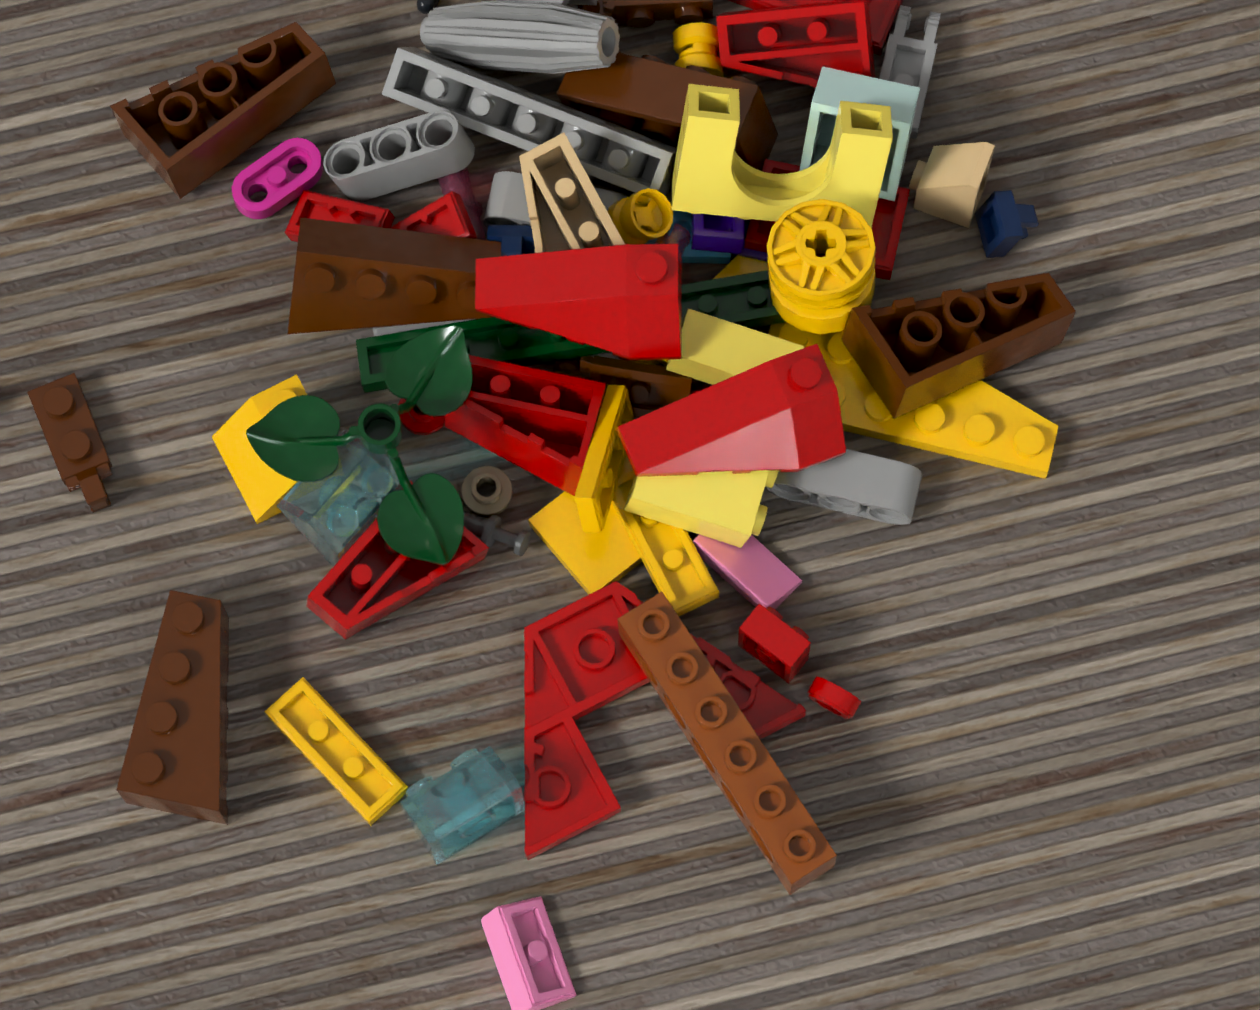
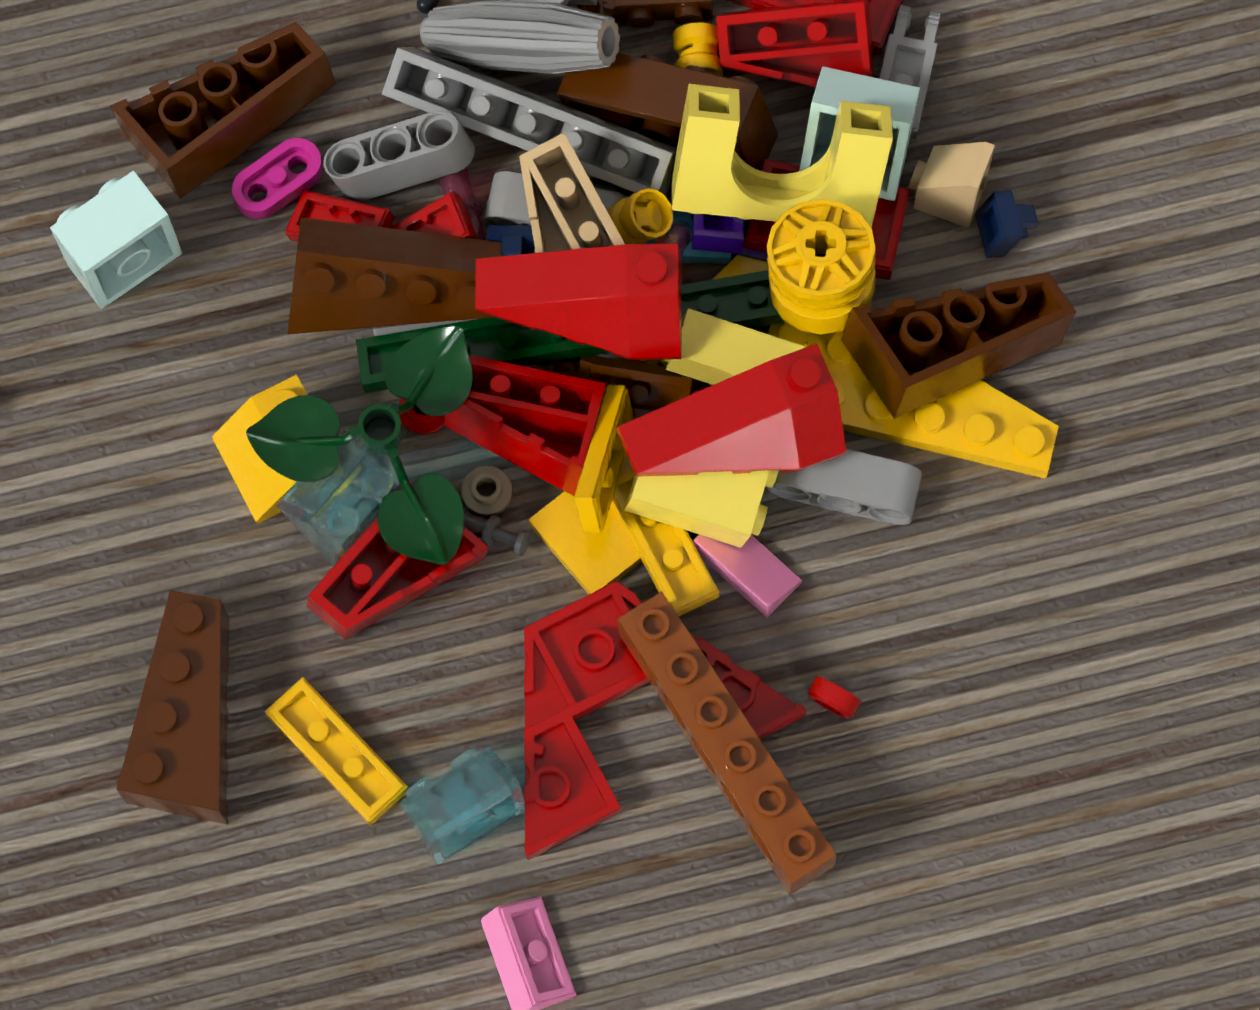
reddish brown hinge [28,373,113,513] -> none
red piece [738,604,811,684] -> none
none -> light aqua brick [50,170,183,310]

